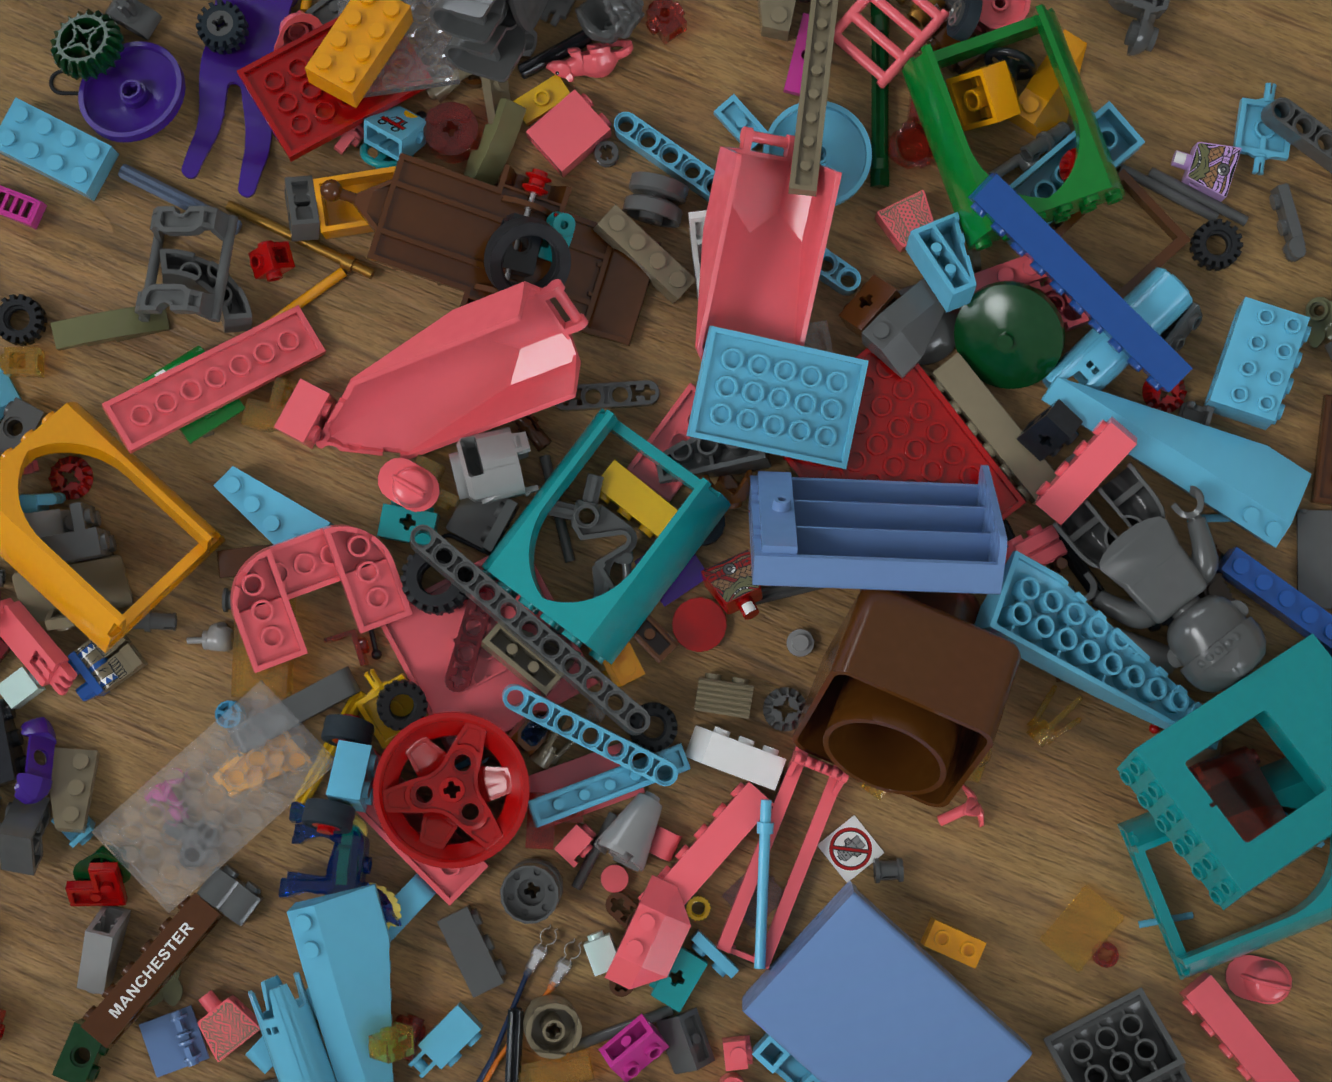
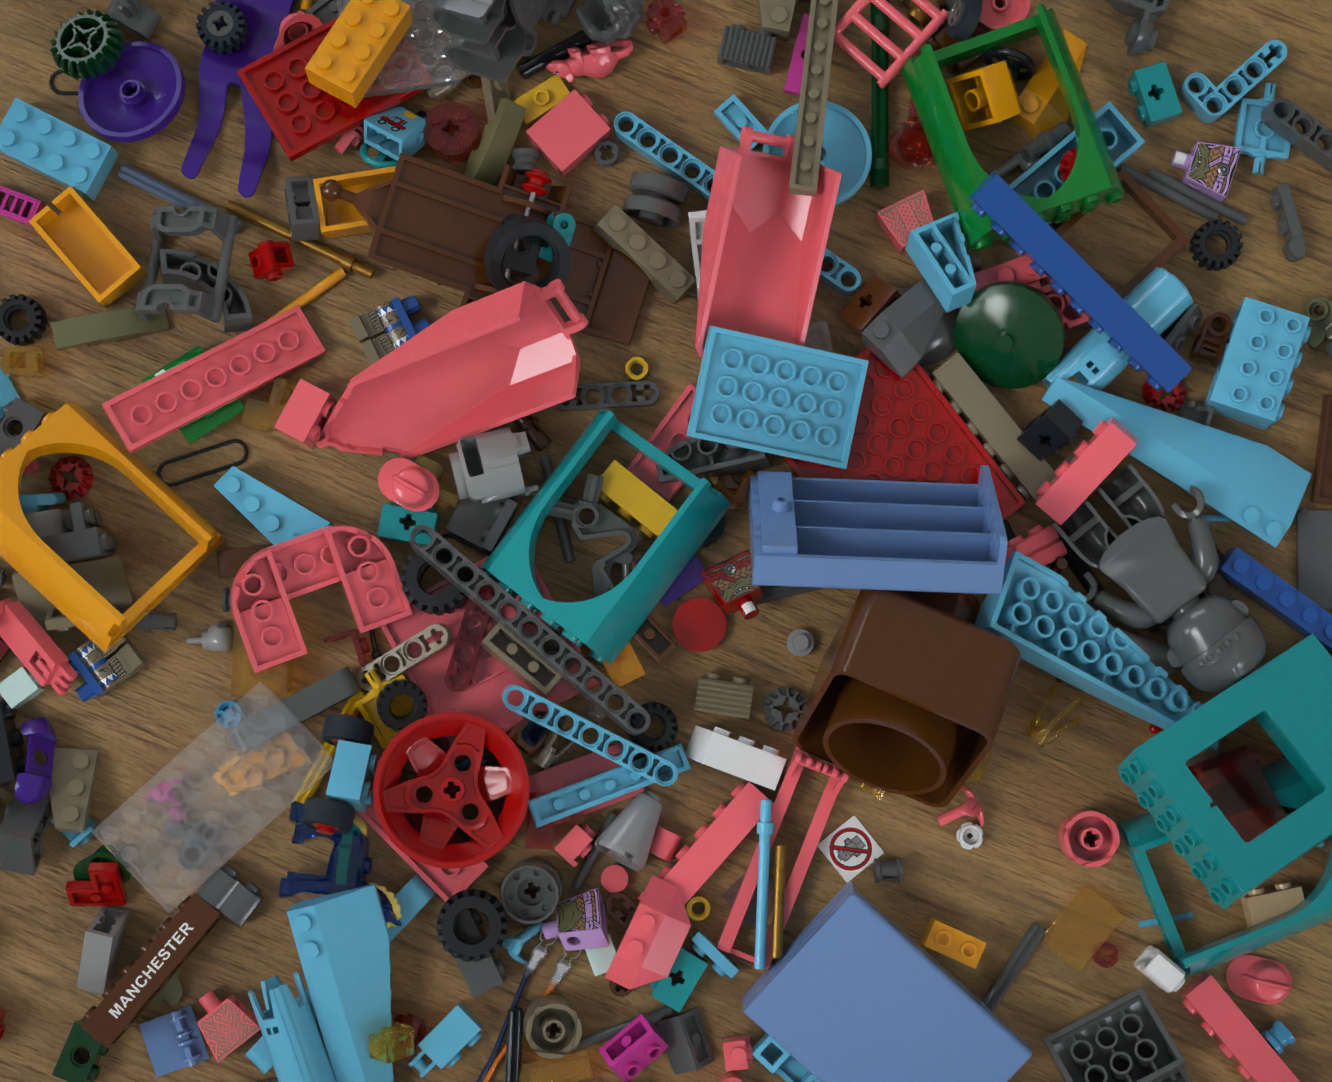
none -> light orange piece [29,186,147,308]
none -> black piece [156,439,249,487]
none -> hips [348,295,430,365]
none -> dark tan beam [357,623,452,690]
none -> black tyre [436,889,508,962]
none -> medium azure plant [502,921,543,964]
none -> dark grey wheel [512,148,539,176]
none -> lavender torso [542,888,609,951]
none -> yellow axle [625,357,649,381]
none -> dark grey brick [717,24,778,75]
none -> pearl gold bar [771,845,786,958]
none -> white plate [956,822,983,850]
none -> dark grey axle [981,922,1046,1012]
none -> coral brick [1058,809,1120,867]
none -> teal brick [1128,61,1182,129]
none -> white brick [1134,945,1185,993]
none -> medium azure beam [1179,40,1288,123]
none -> reddish brown piece [1189,312,1232,367]
none -> tan brick [1241,881,1304,928]
none -> dark azure wheel [1260,1019,1296,1056]

